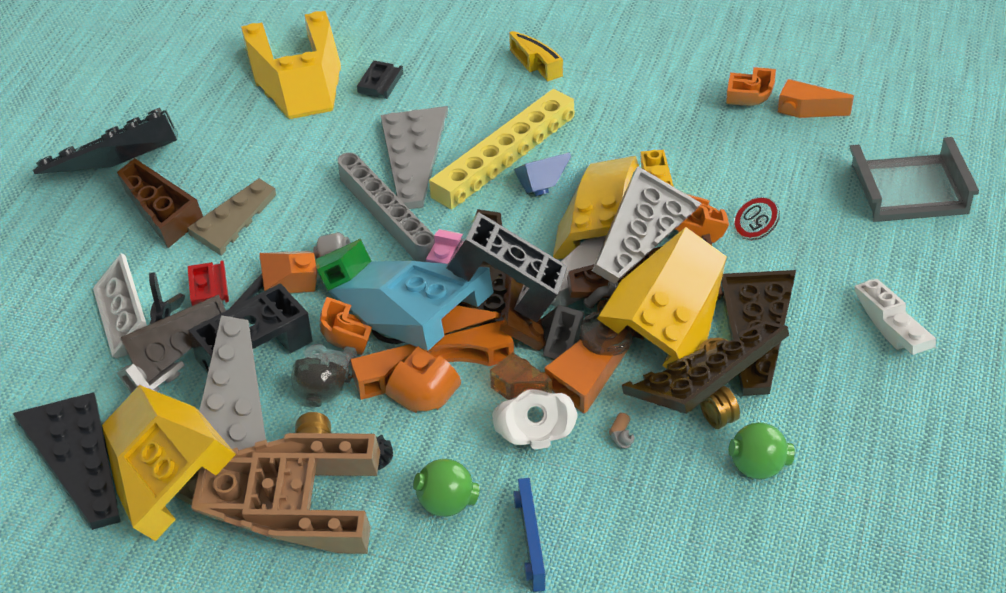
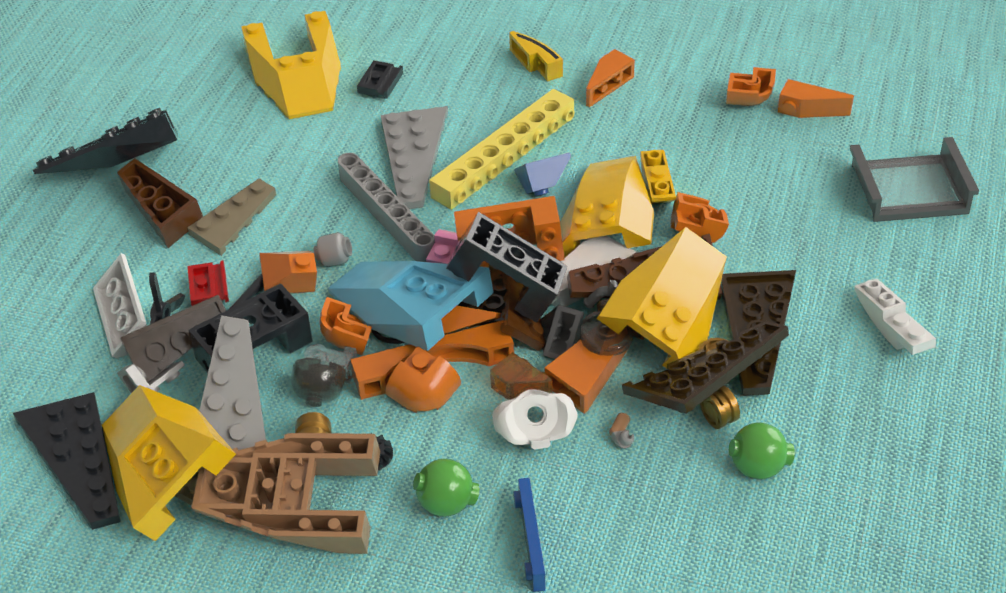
green slope [315,238,371,291] -> none
light grey wing [592,167,702,284] -> none
piece [733,196,780,241] -> none
none -> orange plate [454,196,565,268]
none -> orange slope [586,49,635,108]

